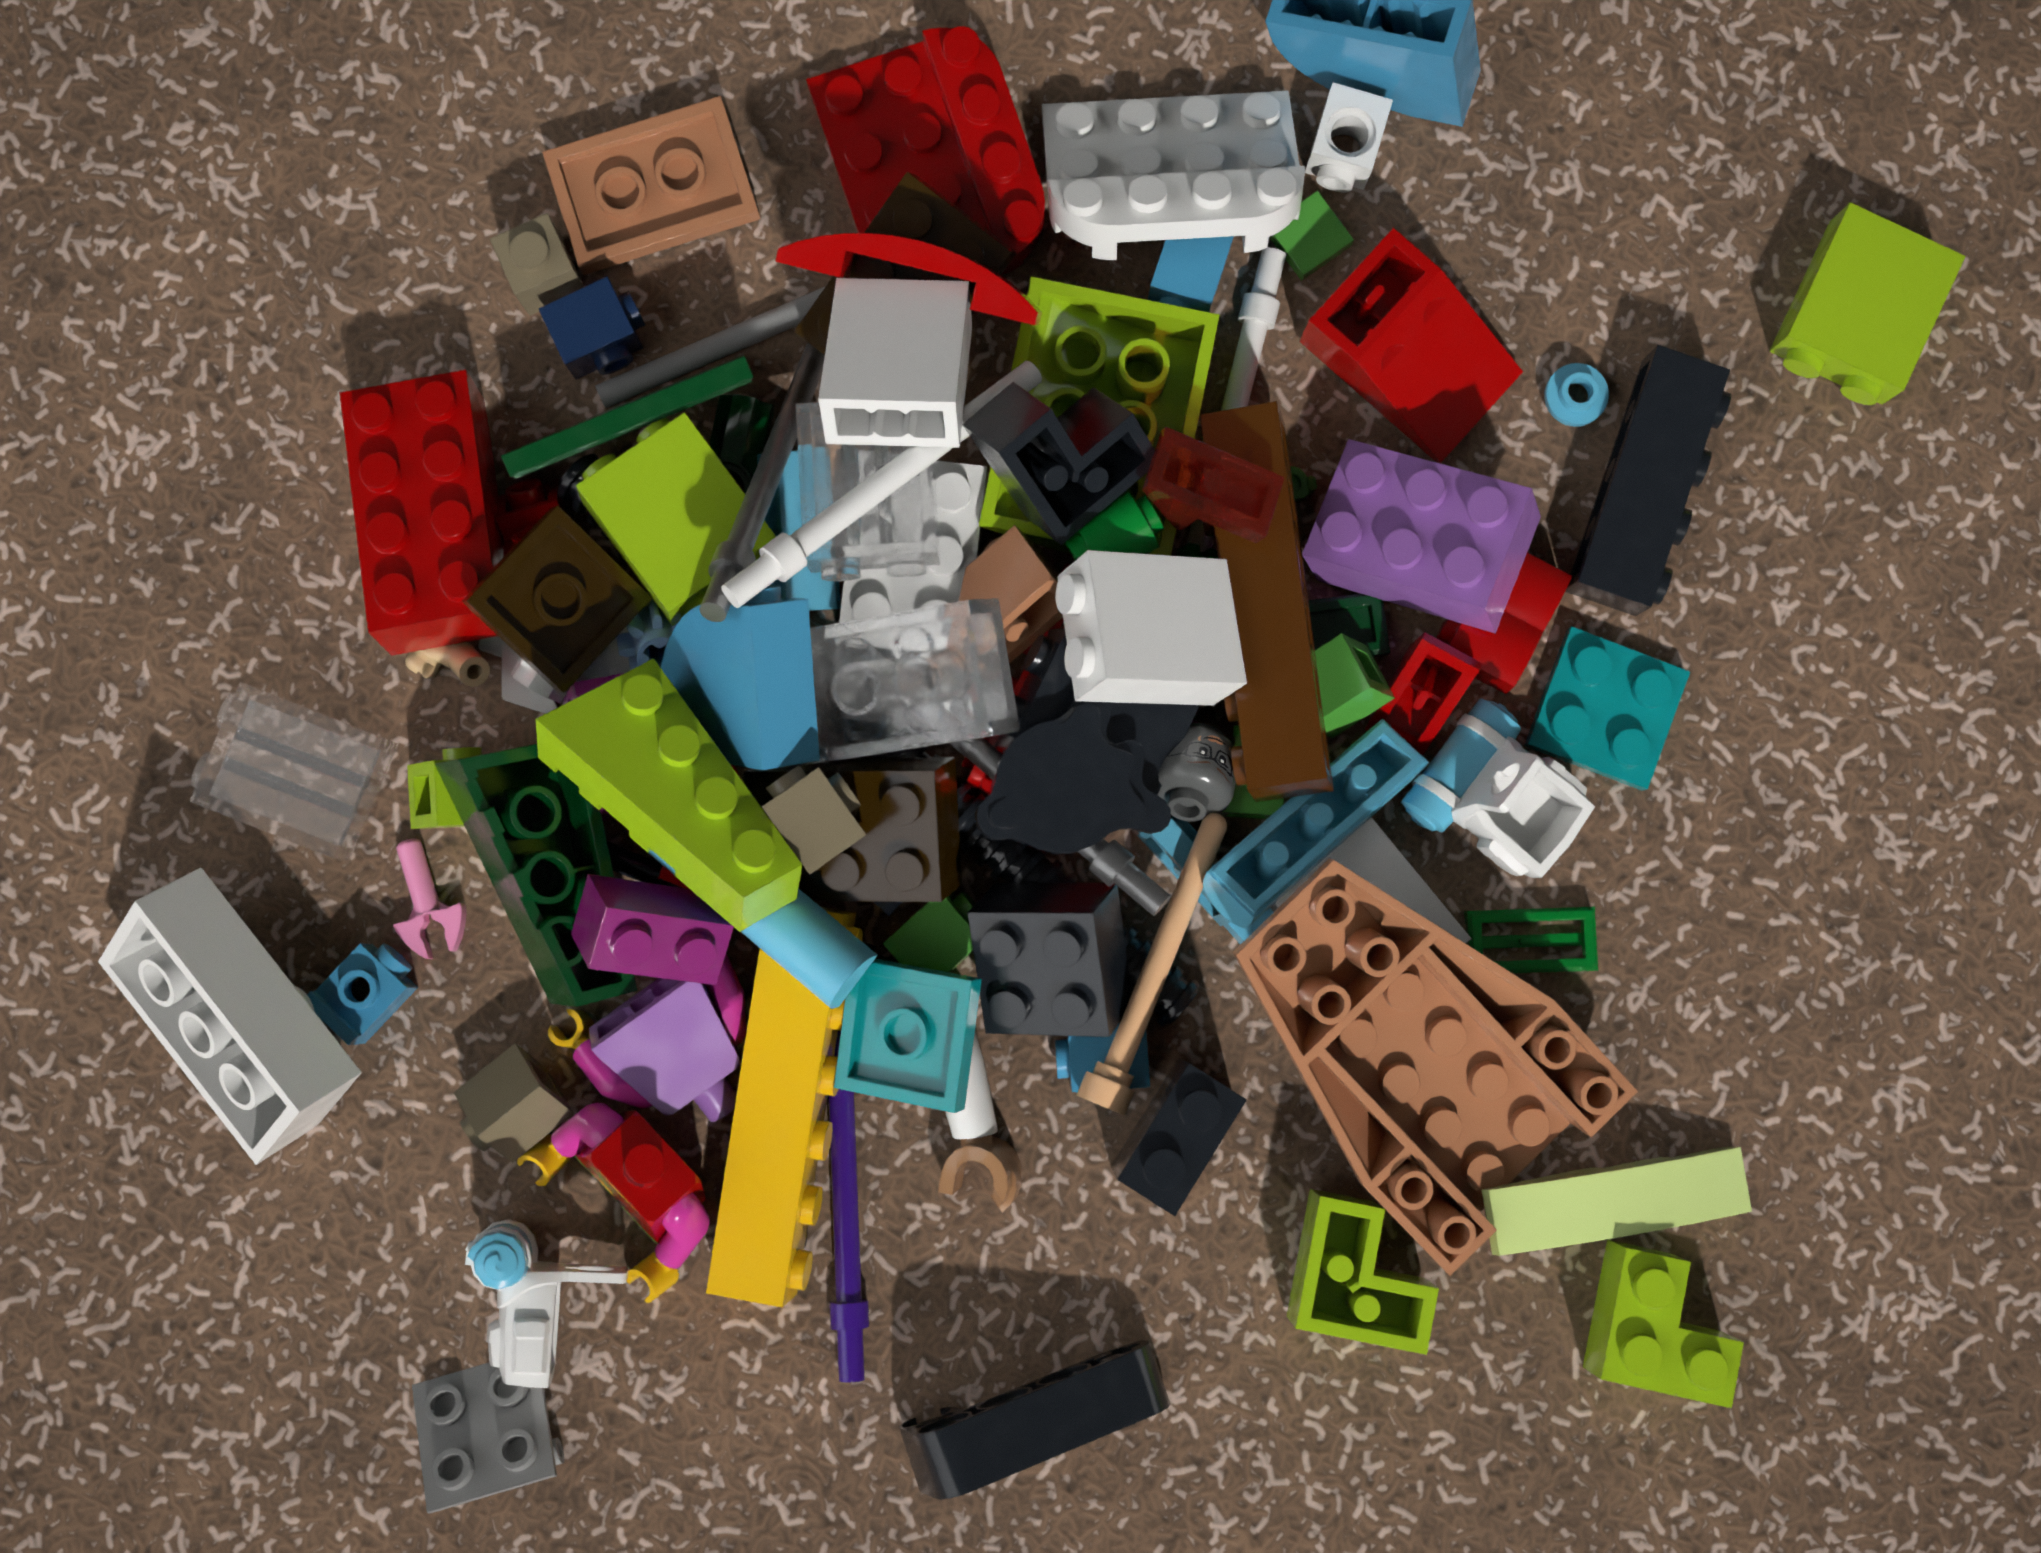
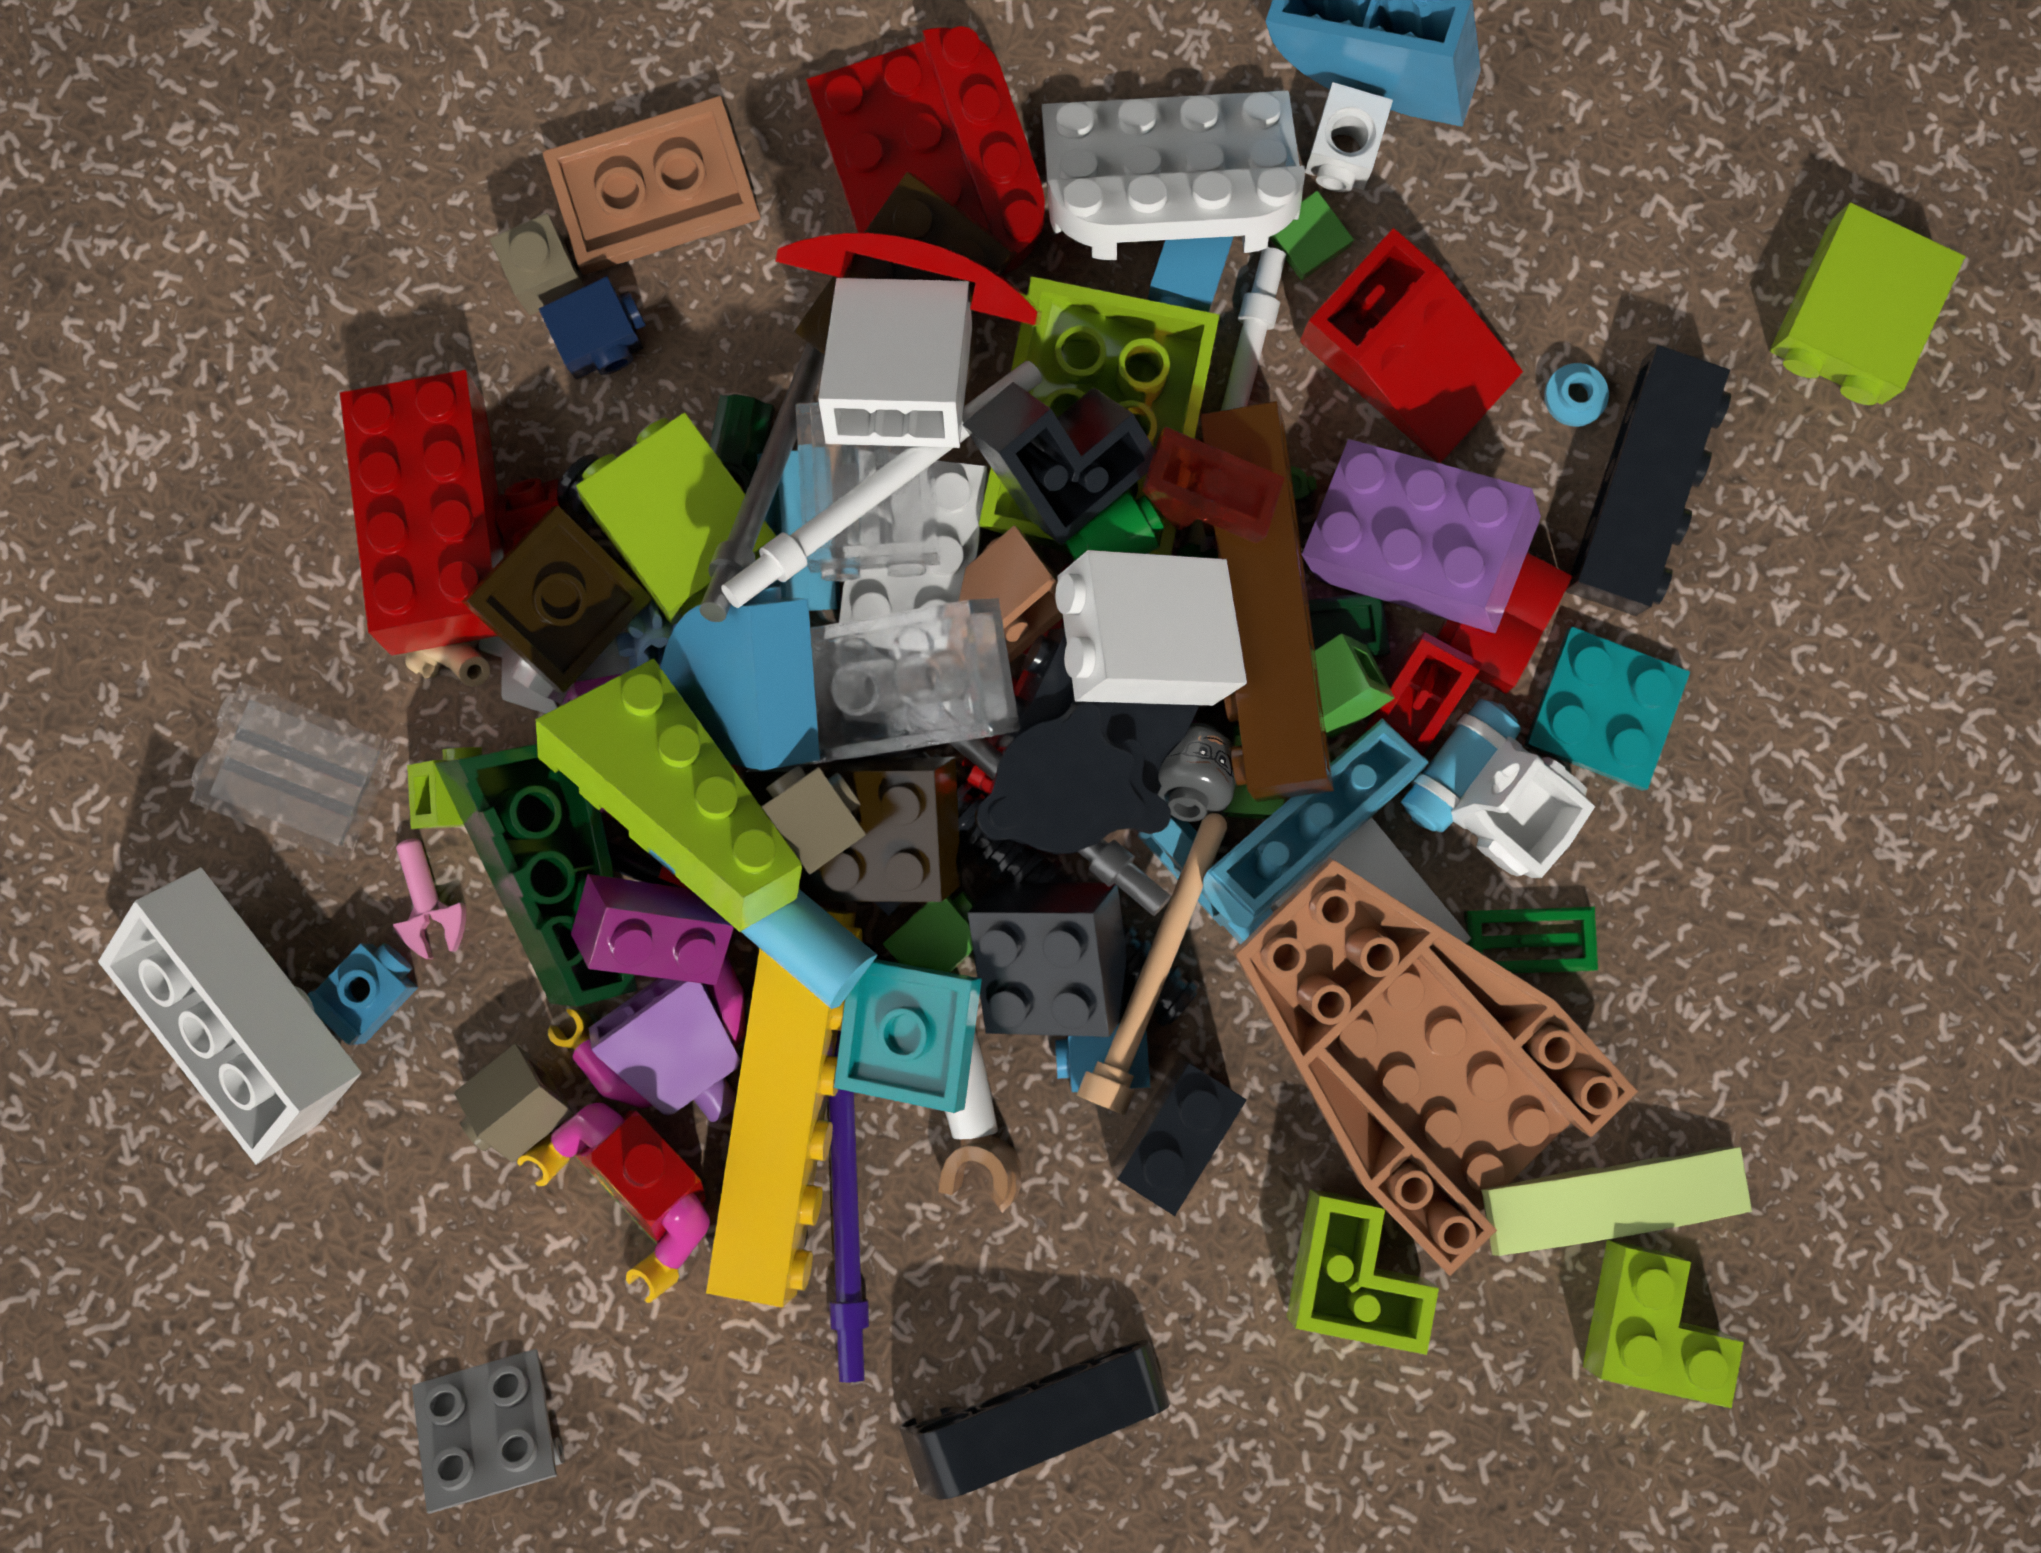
white piece [465,1219,629,1388] -> none
dark green tile [501,355,754,479] -> none
light grey bar [595,287,825,408] -> none

